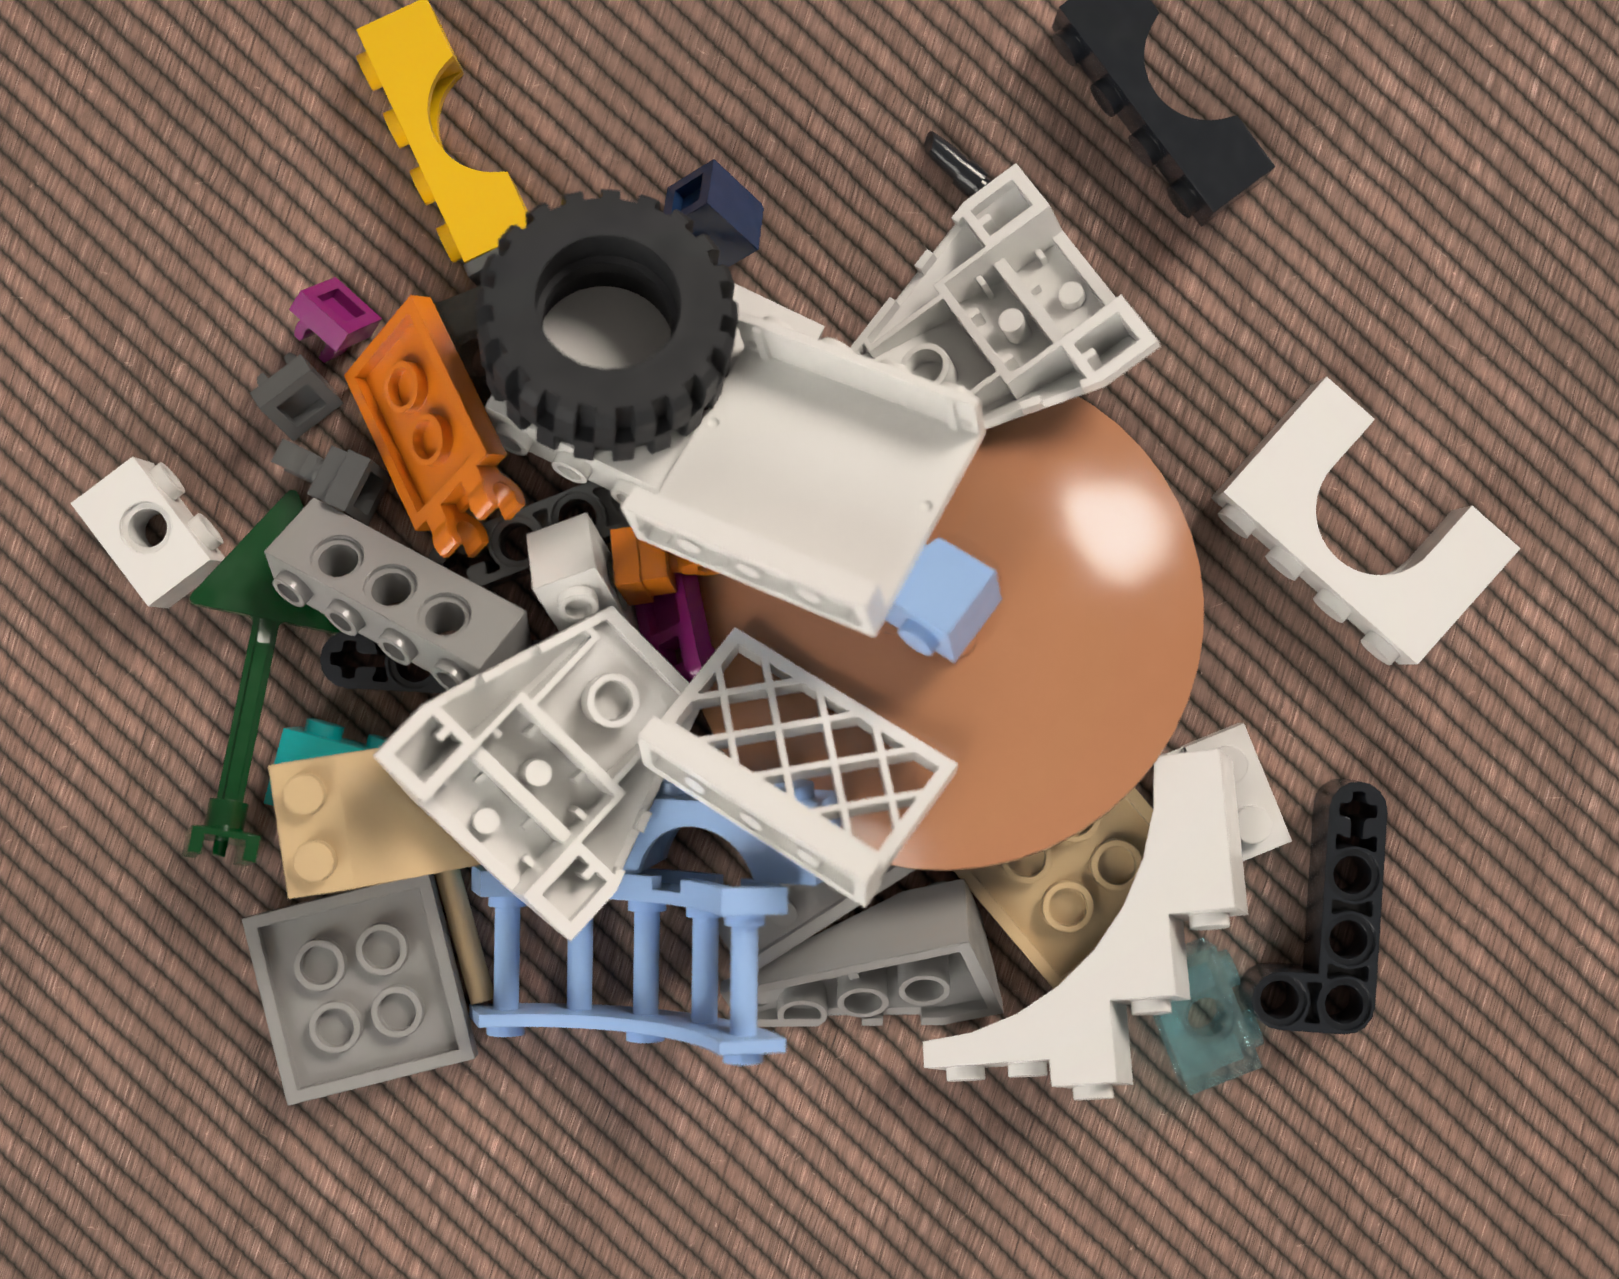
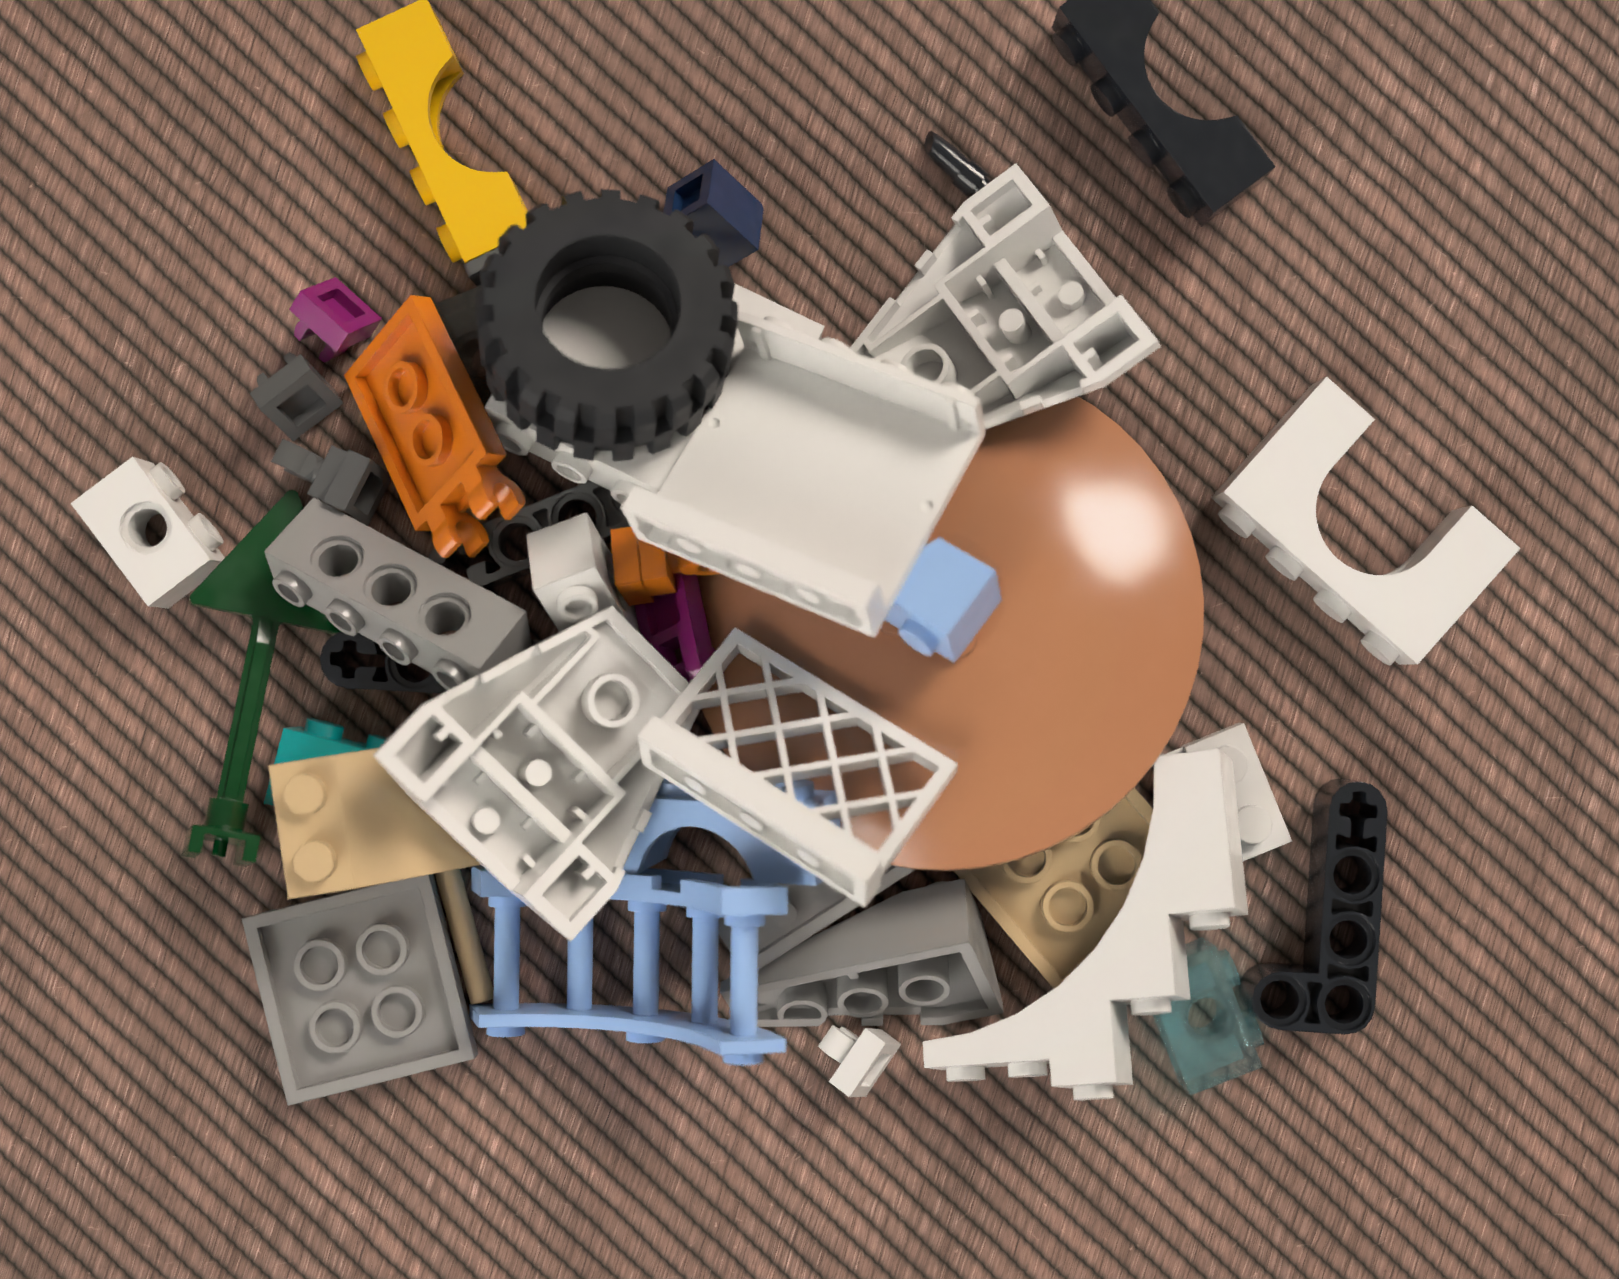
none -> white tile [818,1025,901,1097]

